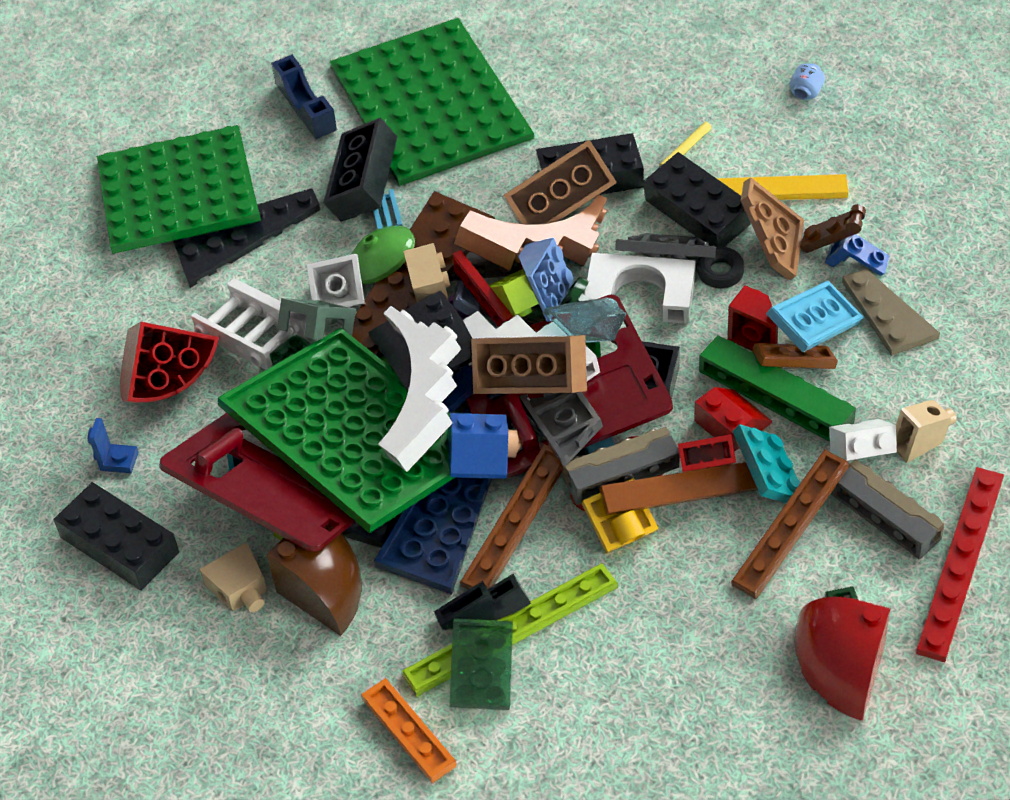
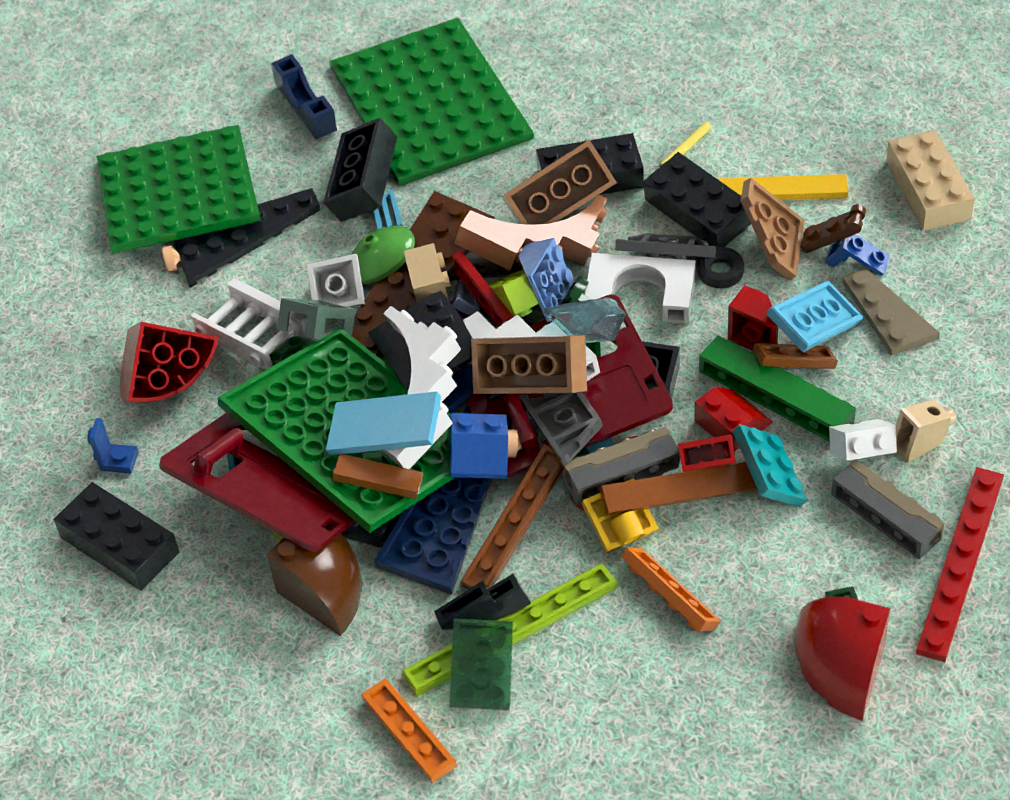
tan torso [199,542,267,612] -> none
dark orange tile [731,449,849,599] -> none
light blue head [789,63,825,100] -> none
none -> light nougat tile [162,245,180,272]
none -> medium azure tile [326,391,441,455]
none -> dark orange tile [333,454,423,499]
none -> orange plate [621,548,721,631]
none -> tan brick [886,130,975,231]

